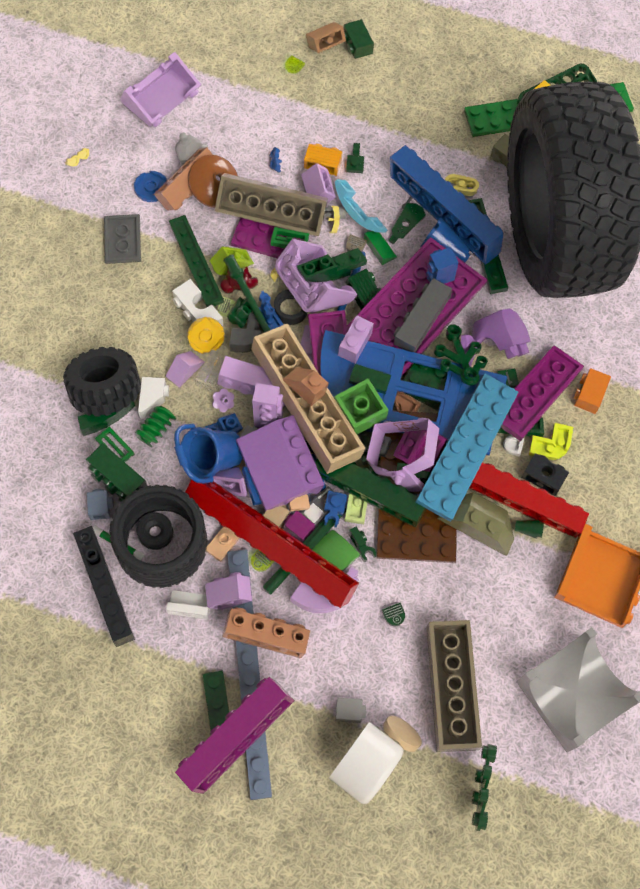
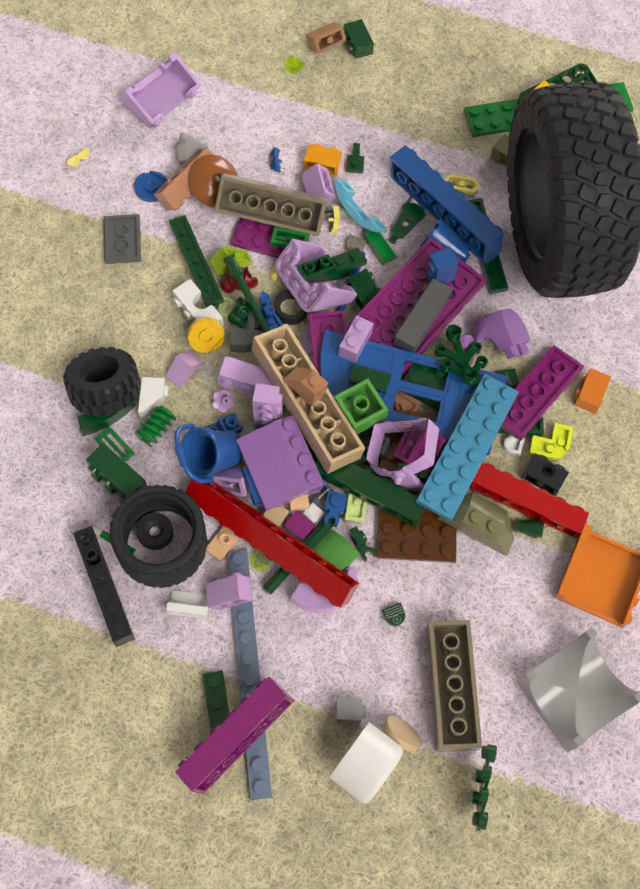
sand blue brick [87,489,114,520] -> none
nougat brick [222,607,310,658] -> none

